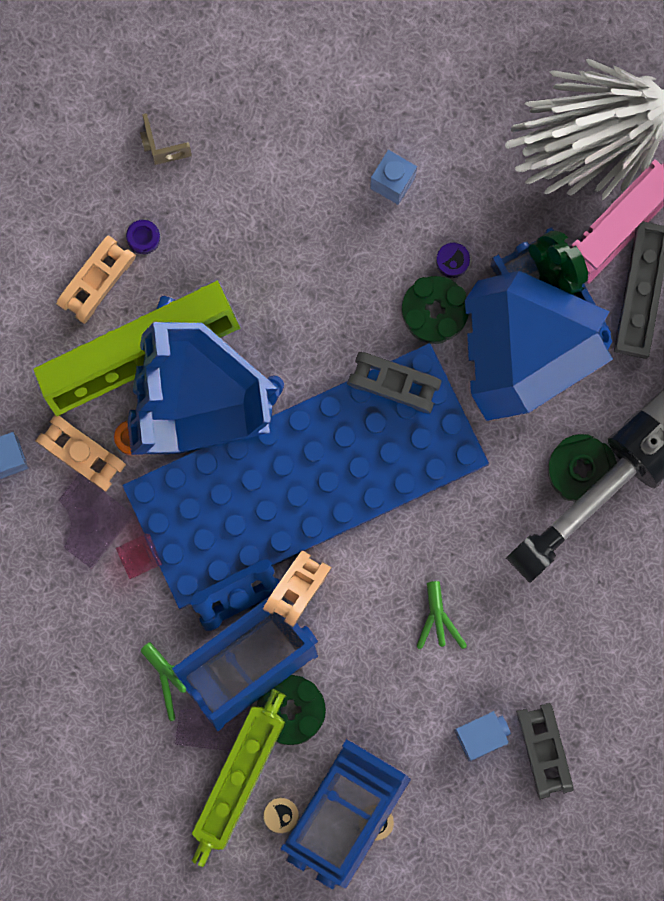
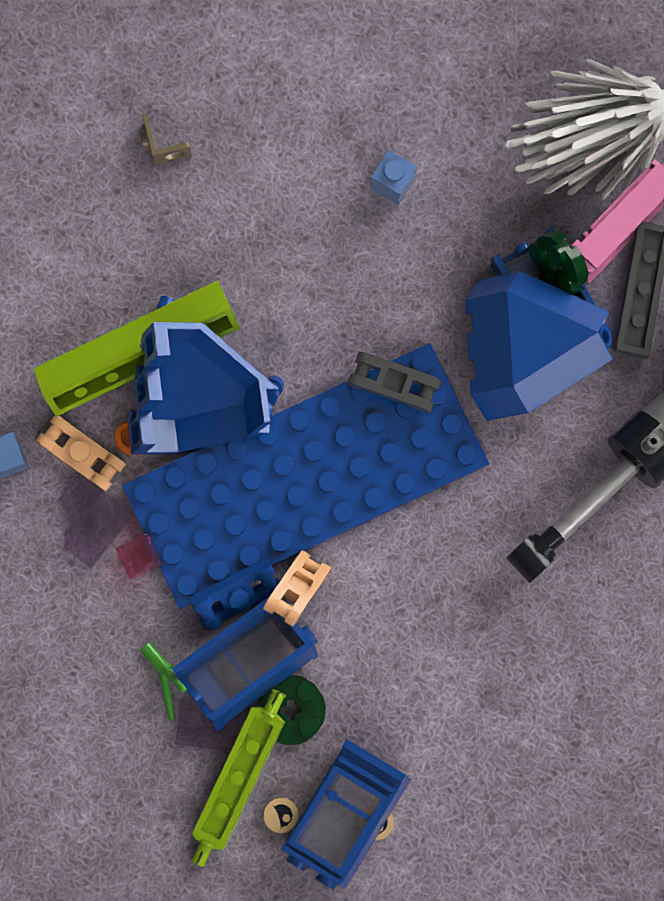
light nougat plate [57,235,136,324] -> none
dark purple tile [126,220,160,255] -> none
dark green plate [401,276,469,344] -> none
bright green plant [417,581,467,649] -> none
dark purple tile [436,242,470,278] -> none
medium blue brick [454,711,511,762] -> none
dark grey plate [517,703,574,799] -> none
dark green plate [547,434,617,502] -> none

